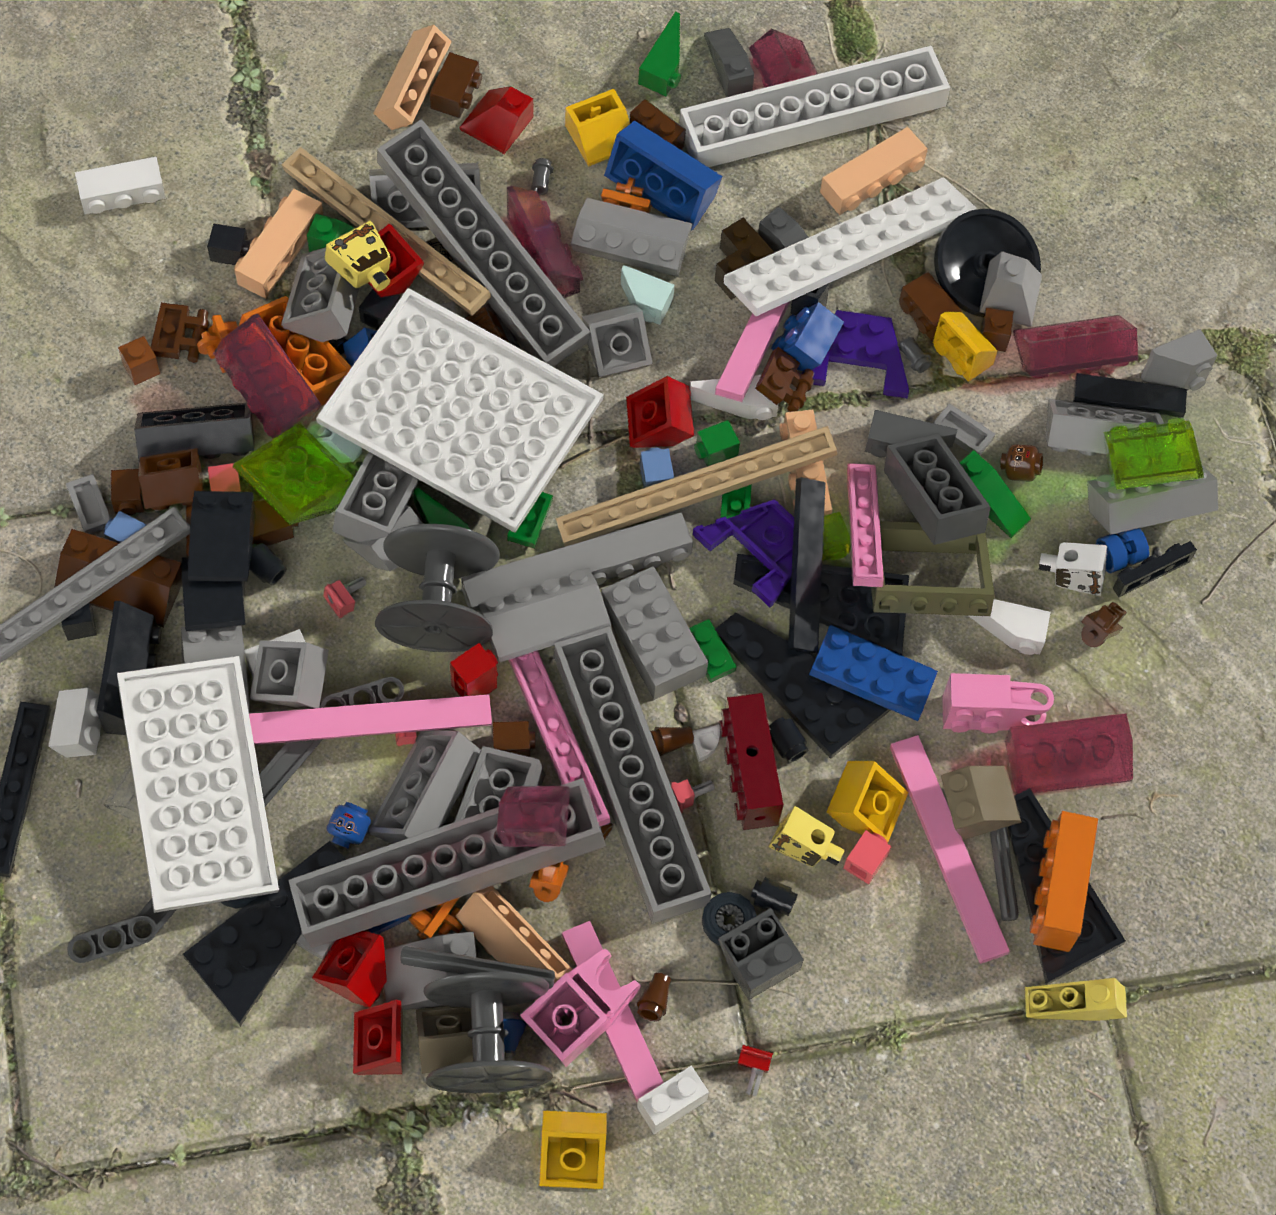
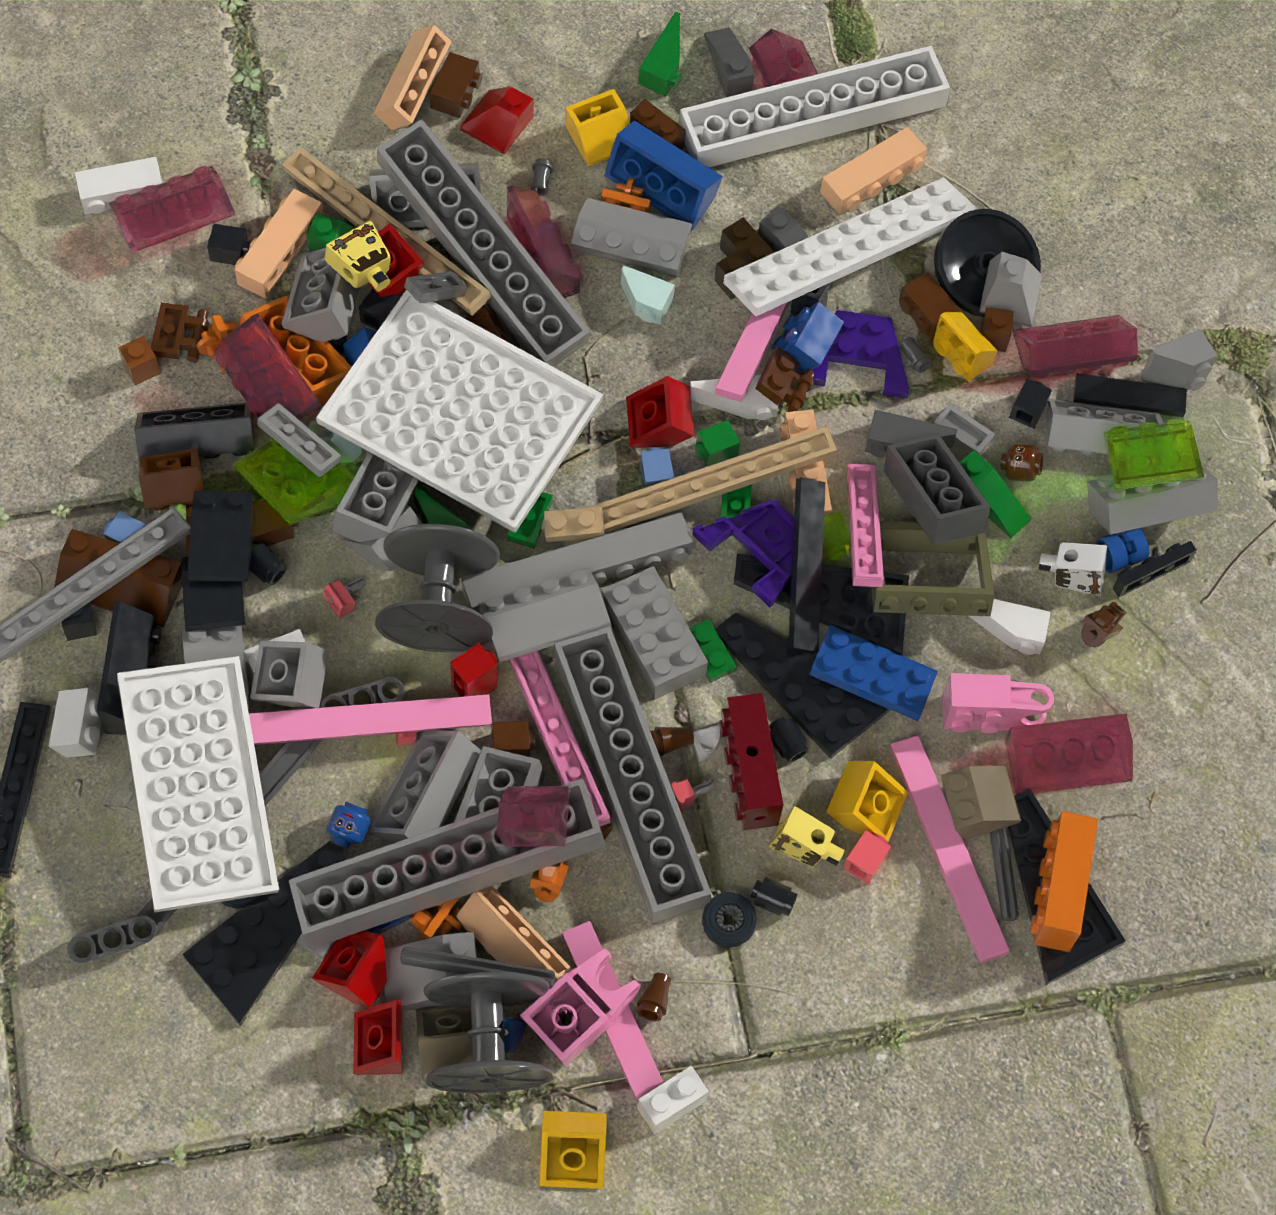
light grey tile [66,474,111,534] -> none
reddish brown brick [111,469,144,516] -> none
coral brick [208,463,241,492] -> none
light grey slope [582,303,653,377] -> none
dark grey slope [718,908,804,1000] -> none
red piece [737,1045,773,1096] -> none
light yellow slope [1025,978,1127,1021] -> none
none -> clear pink slope [109,165,235,253]
none -> light grey plate [257,403,341,478]
none -> flat silver plate [404,271,468,303]
none -> tan plate [544,506,604,542]
none -> black brick [1009,379,1052,429]

